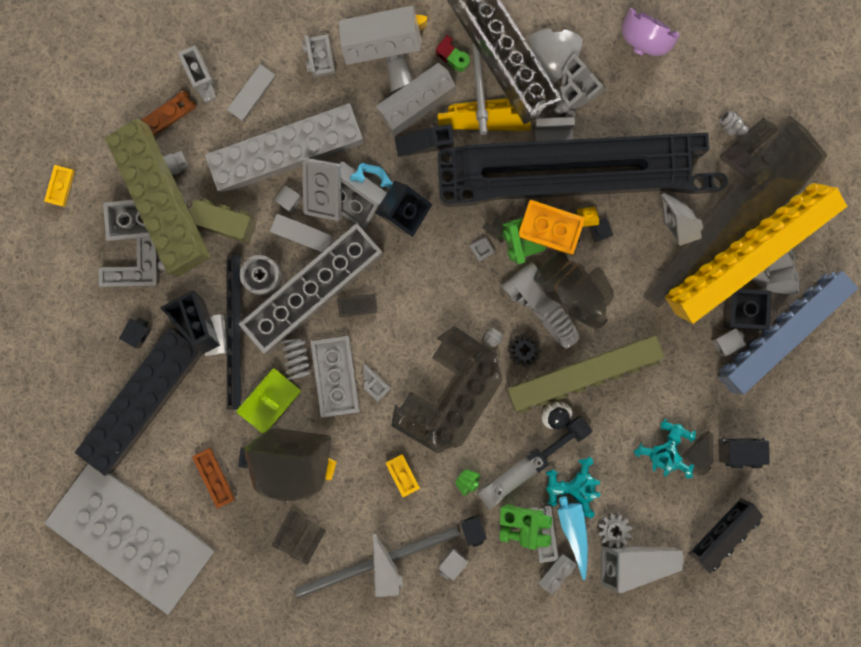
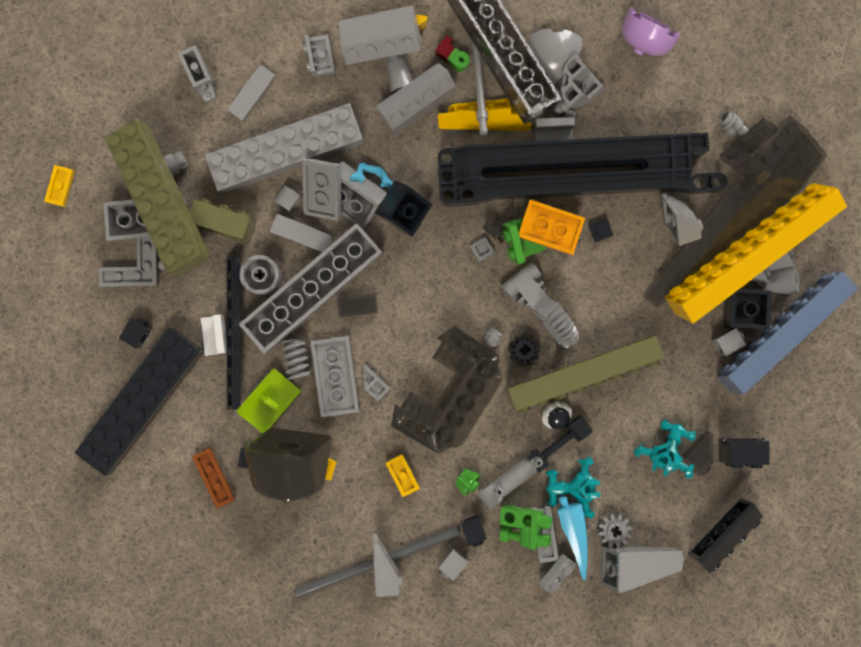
light grey plate [44,464,216,615] -> none
dark orange plate [141,90,197,136] -> none
black wedge [160,290,220,354] -> none
clear smoke slope [272,510,326,565] -> none
black slope [395,124,454,157] -> none
clear smoke piece [534,252,614,329] -> none
yellow plate [576,207,599,227] -> none

